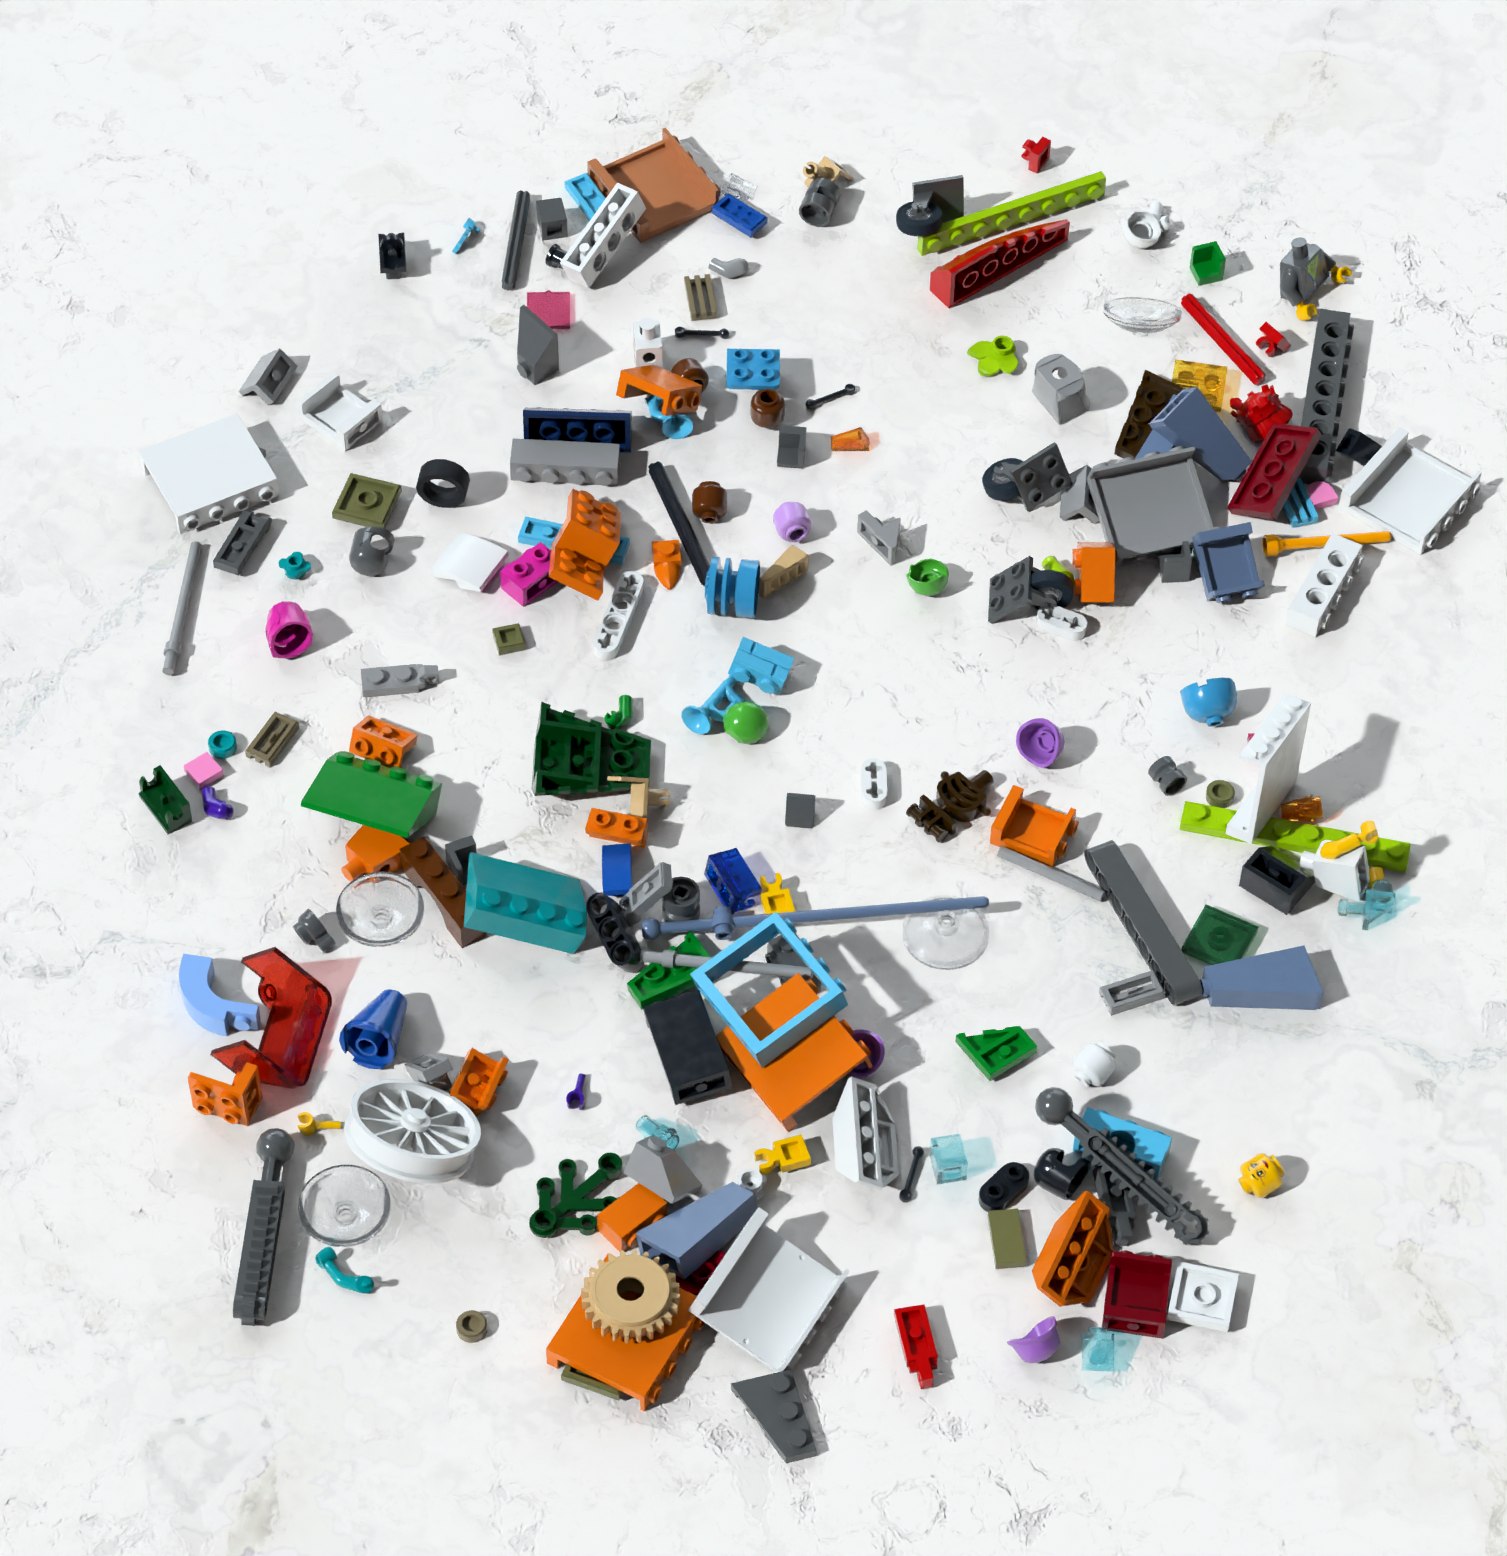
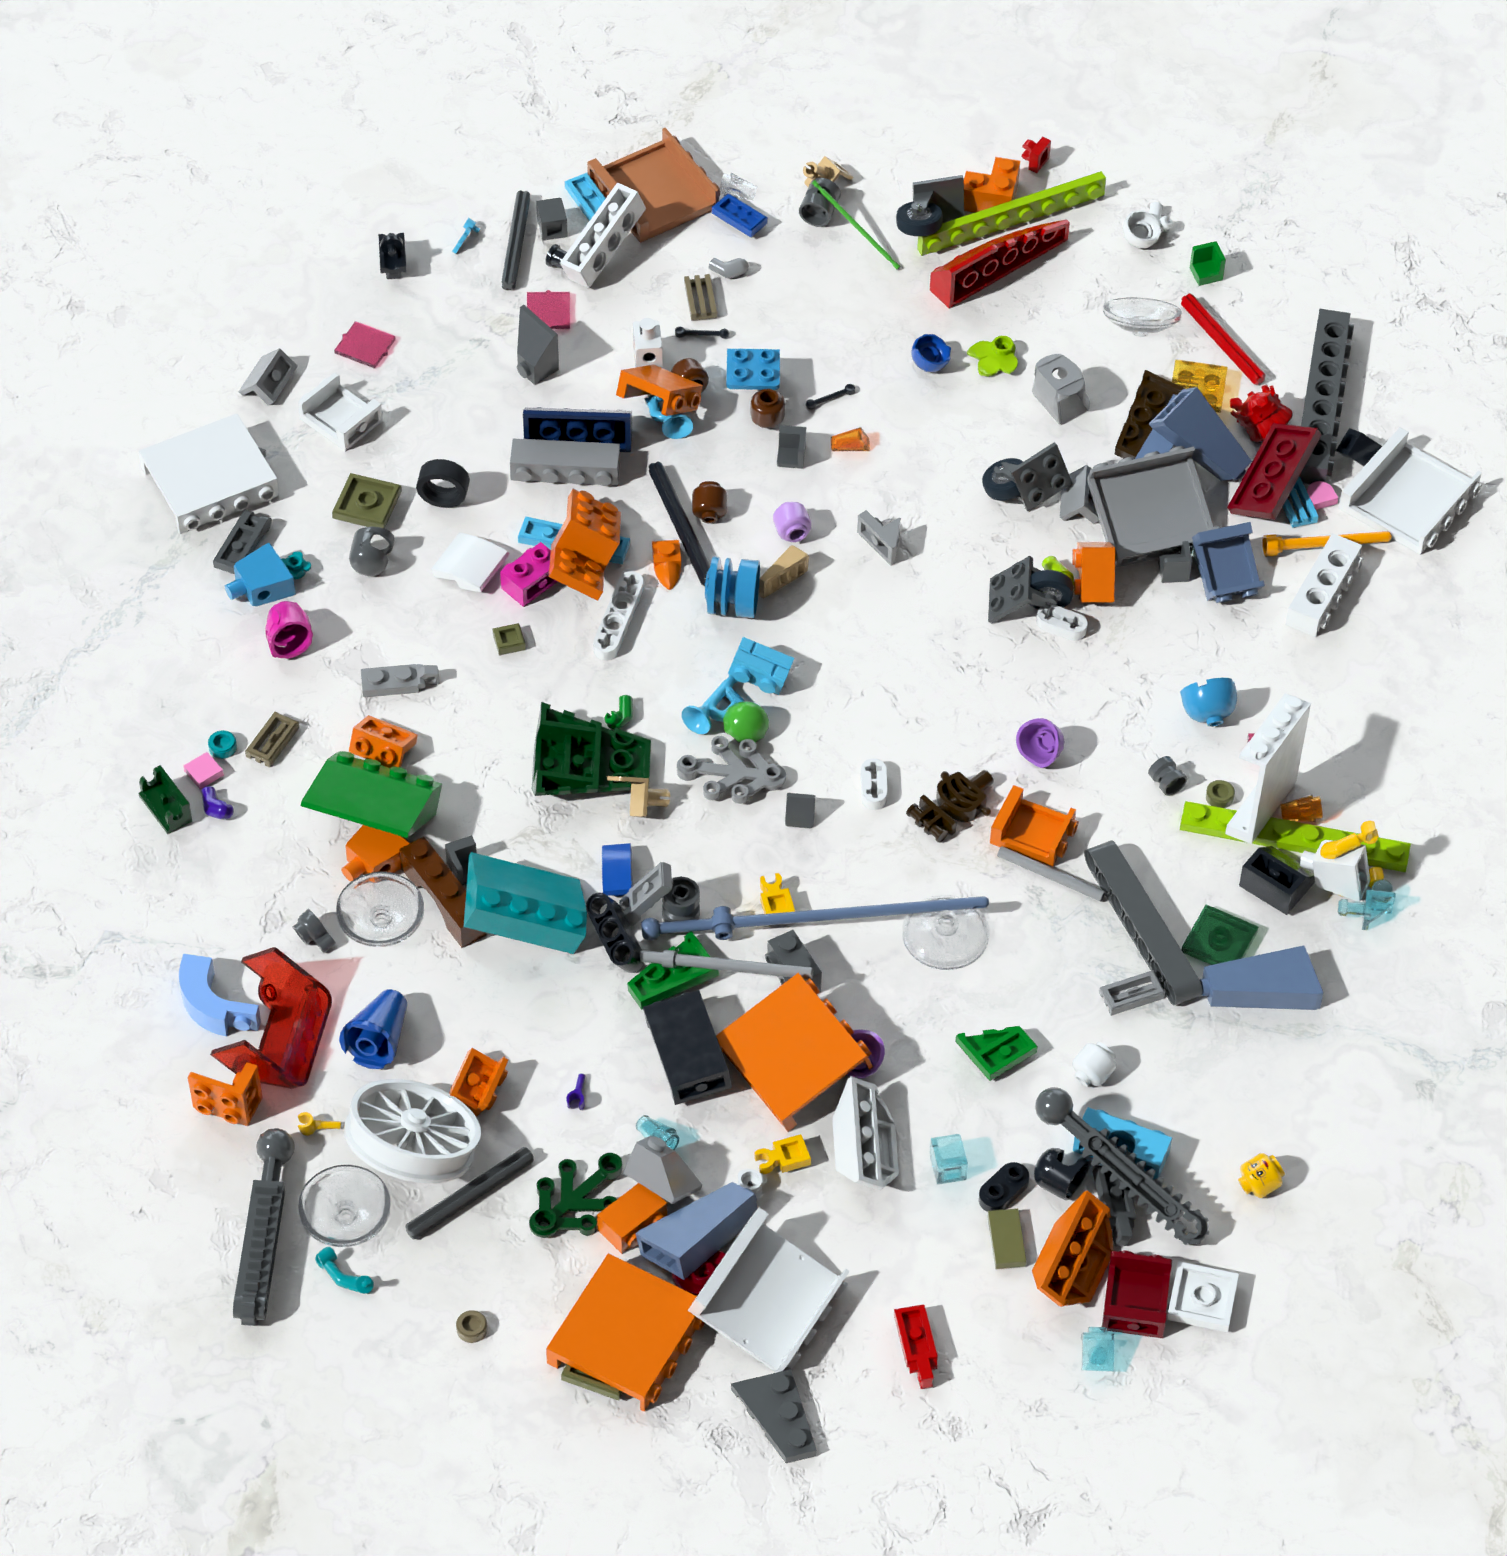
light grey bar [162,542,202,675] -> none
light grey slope [405,1052,453,1091] -> none
tan gear [581,1250,680,1343] -> none
orange bracket [585,808,648,848] -> none
medium azure window [690,912,848,1068] -> none
clear blue hinge [704,848,762,915] -> none
black hinge [899,1146,924,1203] -> none
bright green hair [906,558,949,596] -> none
medium lavender helmet [1007,1316,1060,1363] -> none
red tile [1256,322,1291,357] -> none
dark grey torso [1280,237,1352,321] -> none
none -> dark azure torso [225,543,295,607]
none -> clear pink piece [334,321,396,368]
none -> dark grey axle [405,1147,534,1240]
none -> light grey plant [677,736,786,804]
none -> bright green piece [812,180,900,270]
none -> blue hair [911,334,951,373]
none -> orange brick [964,157,1020,213]

